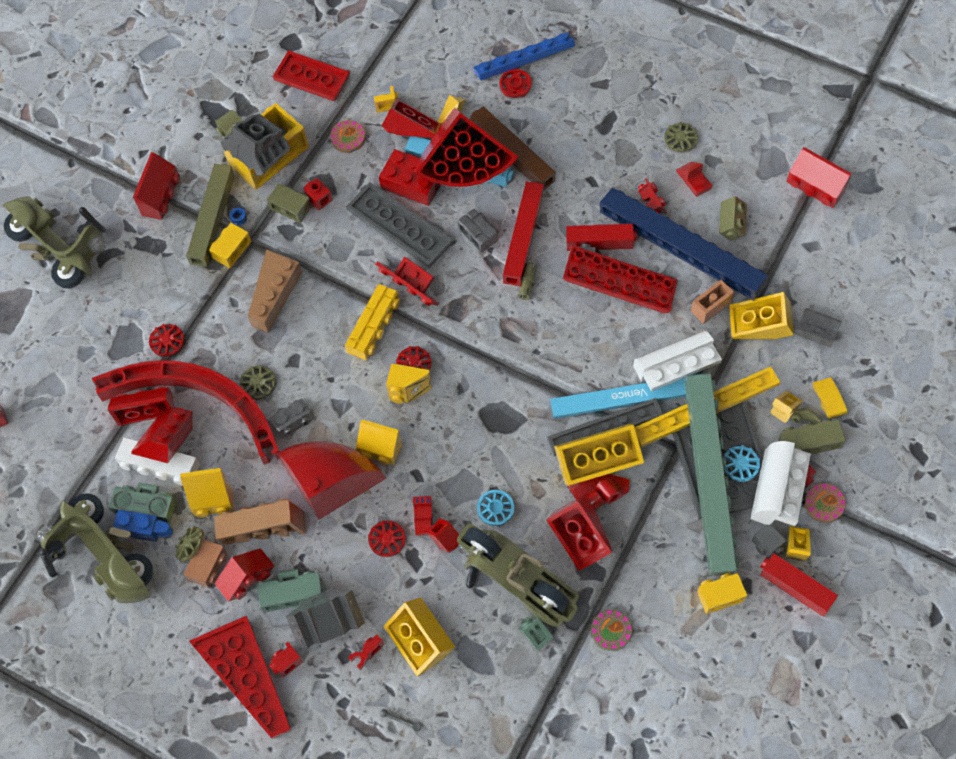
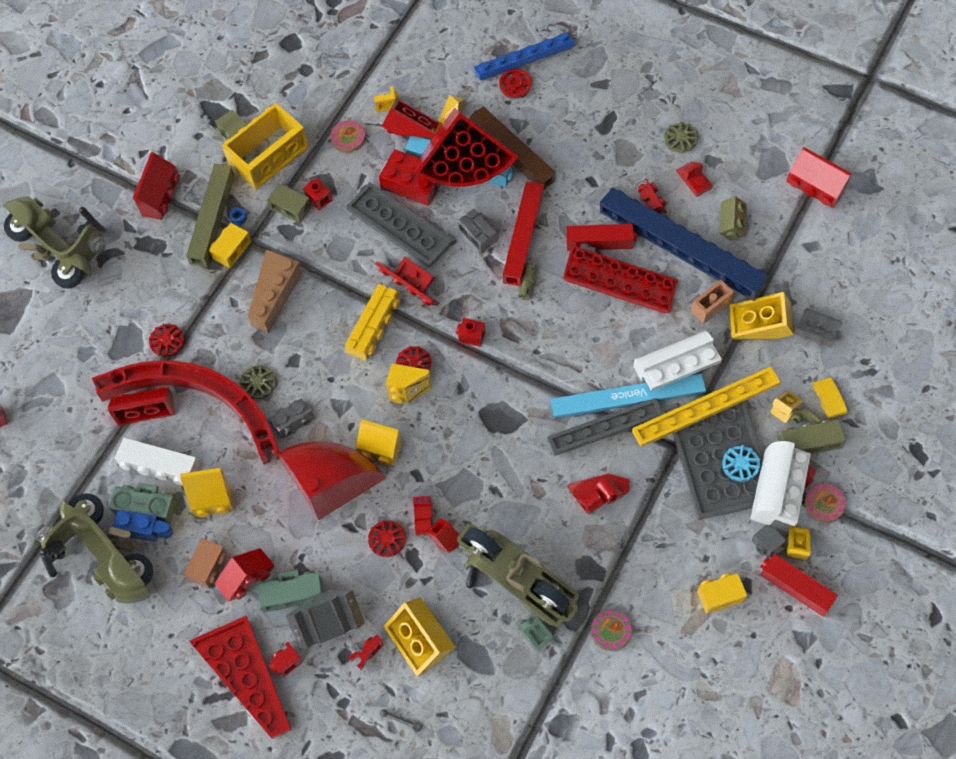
red slope [131,407,193,464] -> none
olive wheel [174,526,204,562] -> none
medium nougat wedge [215,499,306,545] -> none
dark grey slope [220,114,290,176] -> none
red plate [273,50,350,102] -> none
medium azure wheel [477,490,514,527] -> none
red slope [546,494,613,571] -> none
yellow brick [554,424,644,486] -> none
sand green brick [685,374,739,576] -> none
none -> red brick [456,317,486,347]

